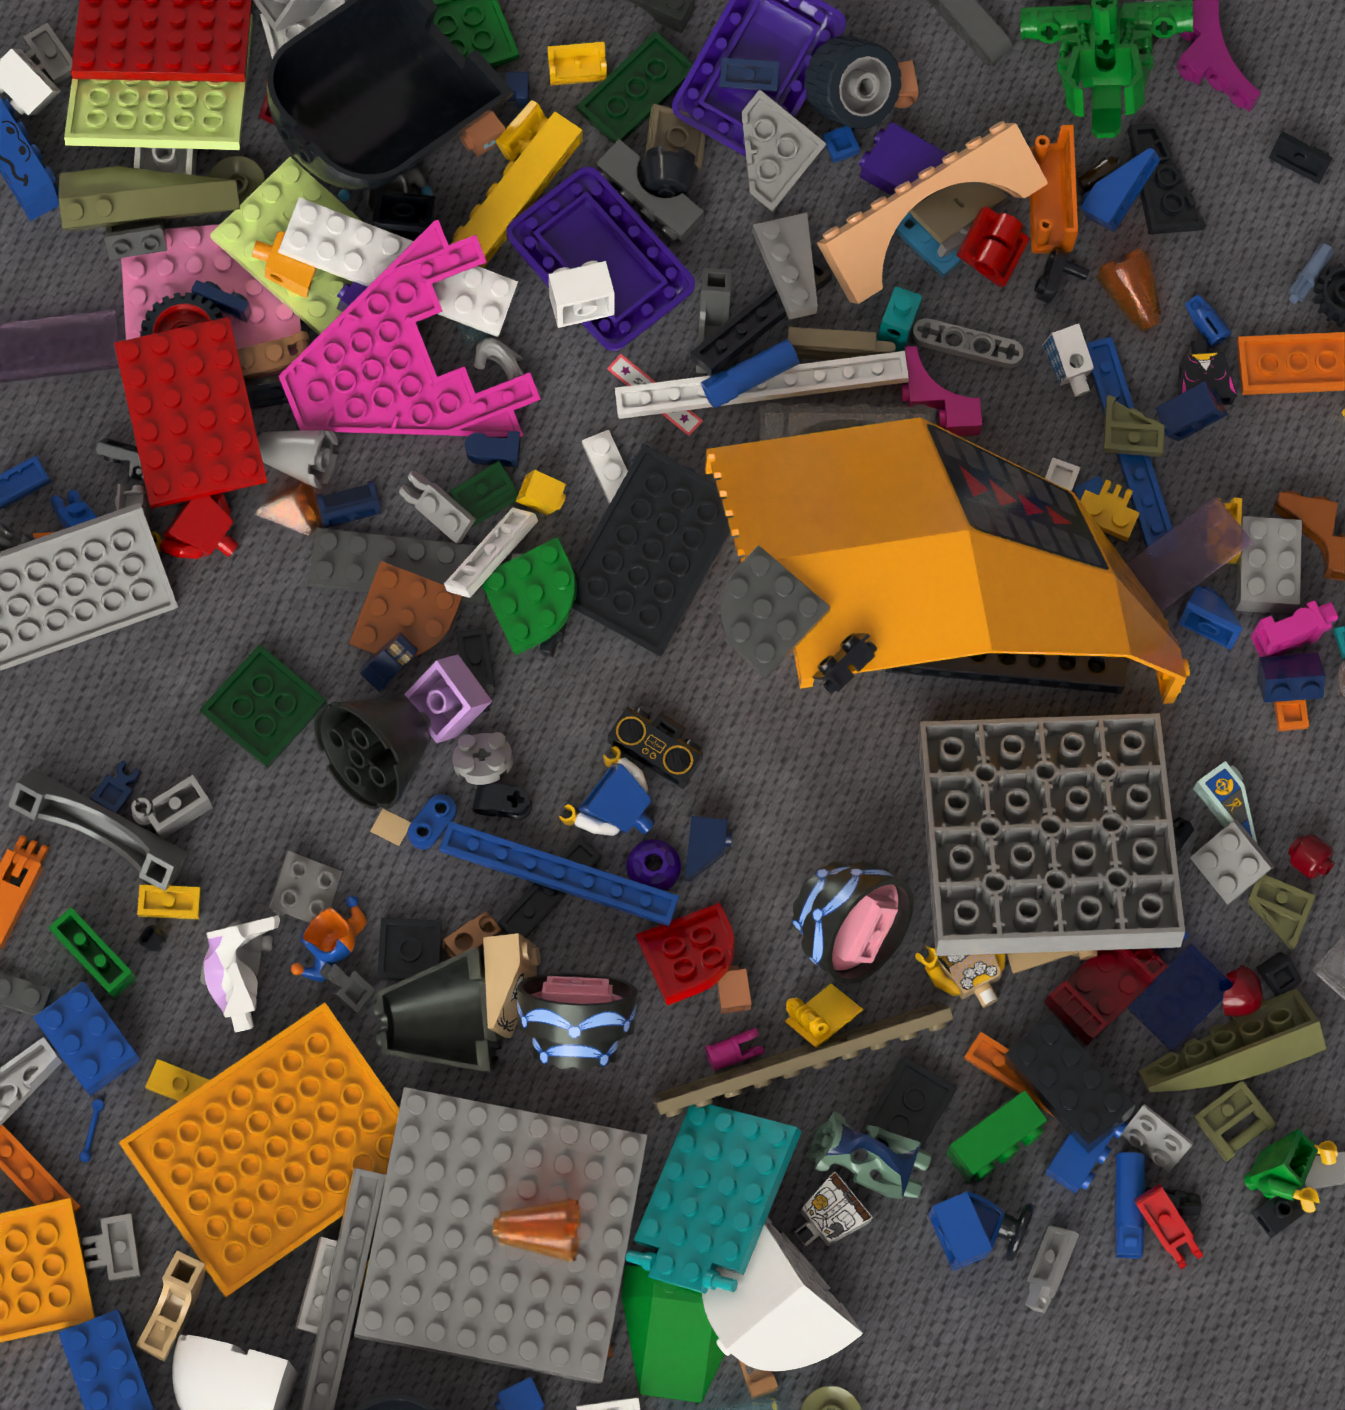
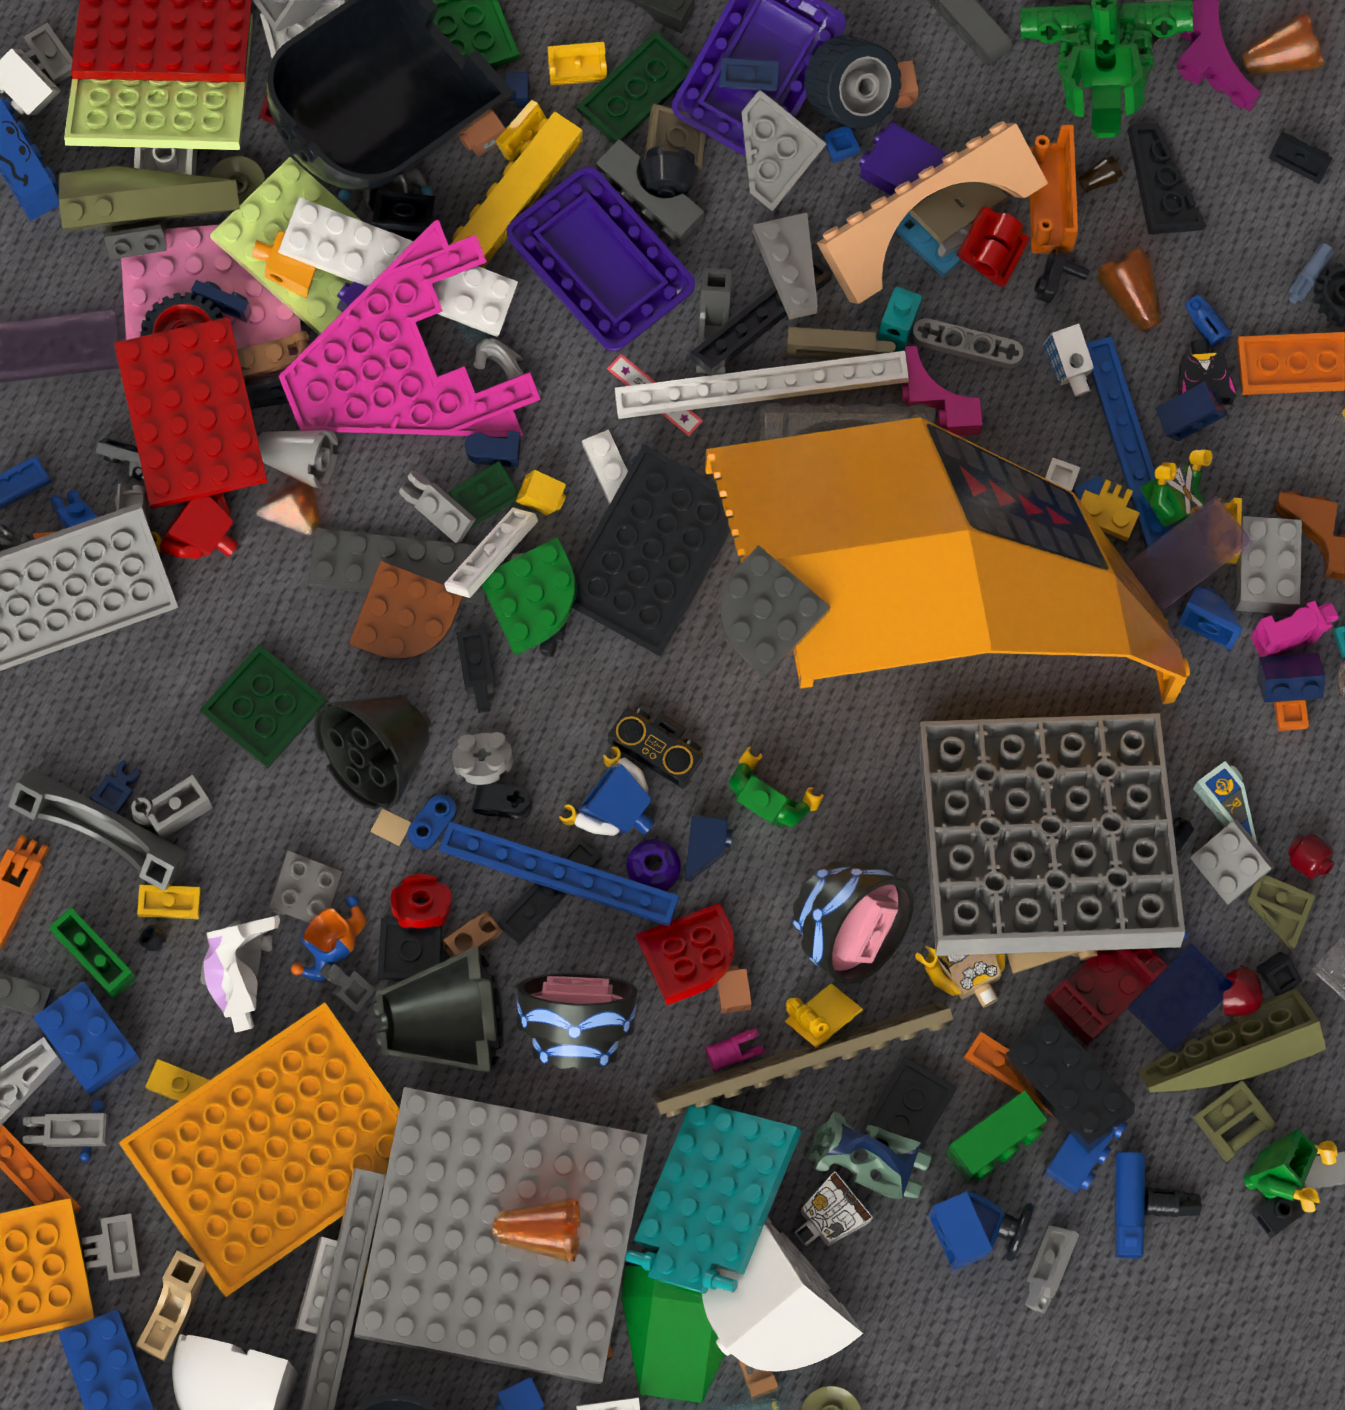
dark blue hinge [316,480,382,528] -> none
dark blue leg [360,632,418,692] -> none
lavender brick [404,654,492,743] -> none
tan slope [483,933,541,1038] -> none
white brick [548,261,614,328] -> none
blue piece [700,339,800,408] -> none
black hinge [812,633,877,694] -> none
black brick [885,653,1127,694] -> none
blue slope [1080,148,1160,233] -> none
olive wing [1103,395,1164,457] -> none
light grey hinge [1121,1104,1193,1173] -> none
red hinge [1134,1184,1204,1269] -> none
none -> light grey hinge [22,1113,109,1147]
none -> red plate [391,874,452,928]
none -> green torso [729,747,824,829]
none -> torso [1140,449,1213,538]
none -> clear orange cone [1241,12,1324,75]

